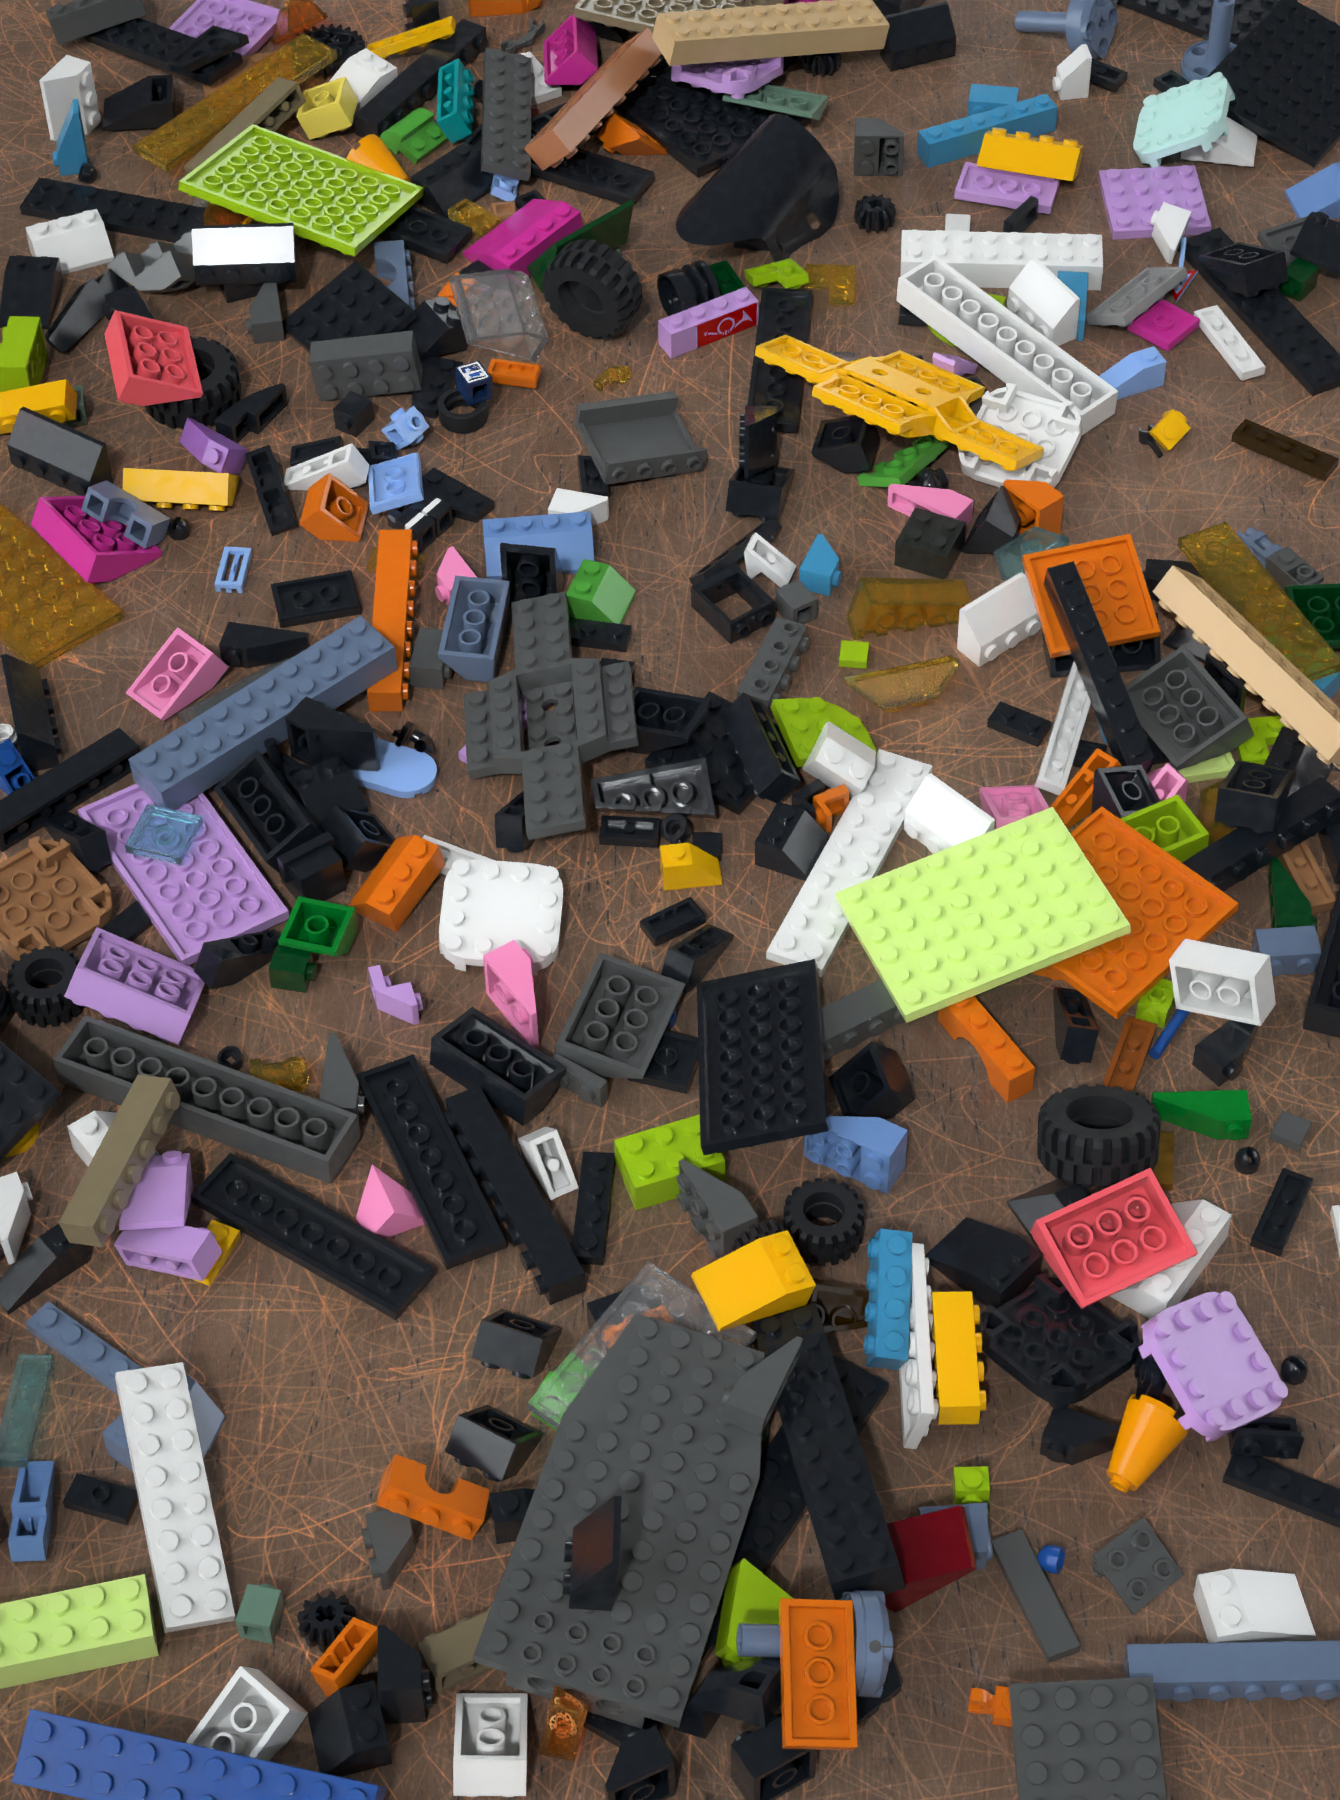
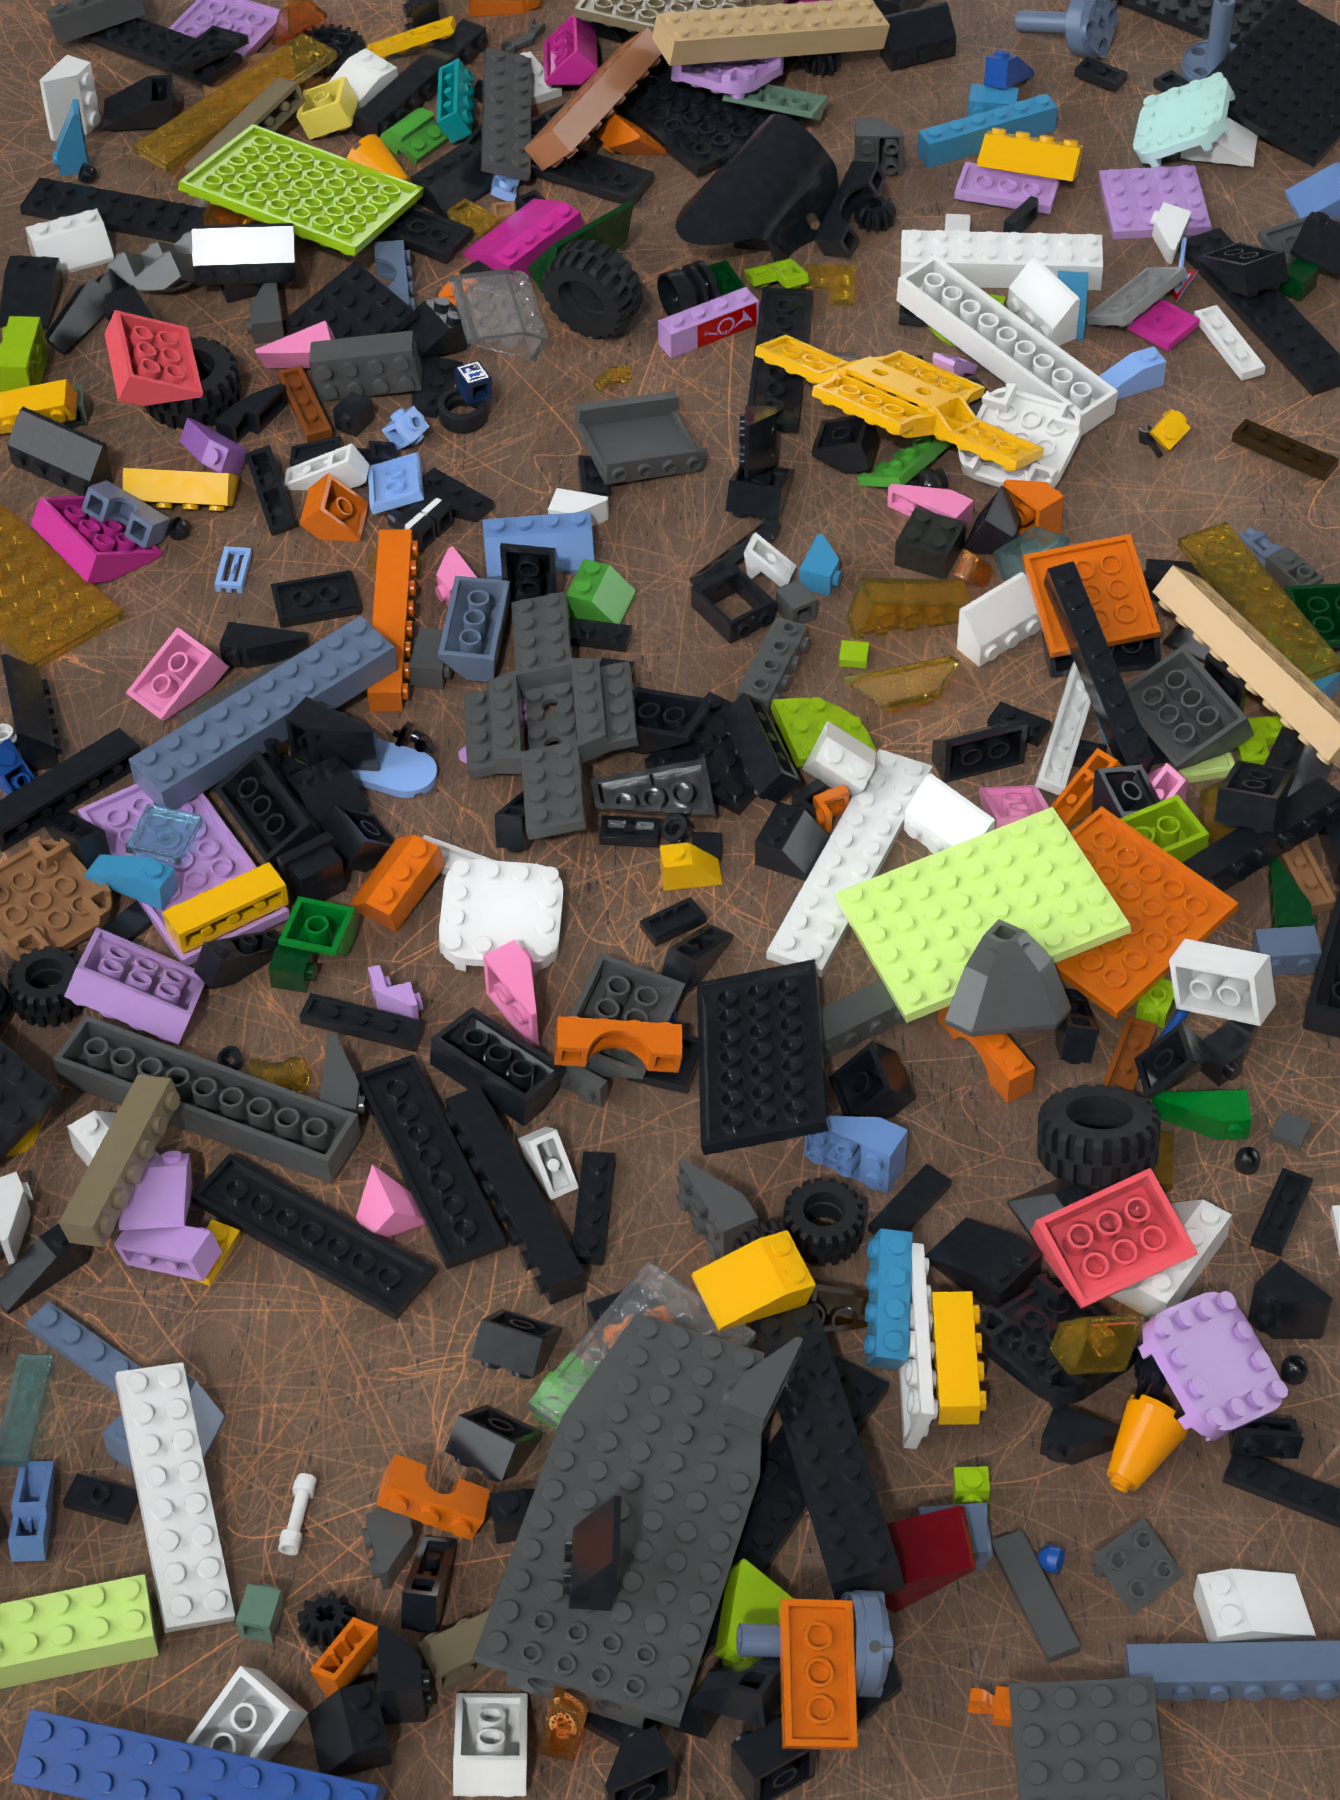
orange plate [487,359,542,389] -> none
lime brick [614,1114,725,1211] -> none
white slope [1052,44,1092,100] -> none
none -> dark azure slope [84,854,177,910]
none -> yellow brick [163,862,289,954]
none -> bright pink slope [255,321,335,368]
none -> dark orange plate [277,365,333,443]
none -> white bar [278,1473,317,1555]
none -> black plate [299,993,425,1052]
none -> black slope [401,1536,457,1632]
none -> orange arch [554,1016,682,1073]
none -> black arch [814,161,886,258]
none -> black tile [868,1164,952,1235]
none -> black slope [932,720,1028,783]
none -> dark grey brick [944,919,1072,1037]
none -> clear orange piece [951,549,993,588]
none -> blue slope [984,50,1034,89]
none -> clear yellow slope [1050,1314,1145,1375]
none -> black slope [1134,1022,1211,1100]
none -> black slope [1248,1260,1333,1339]

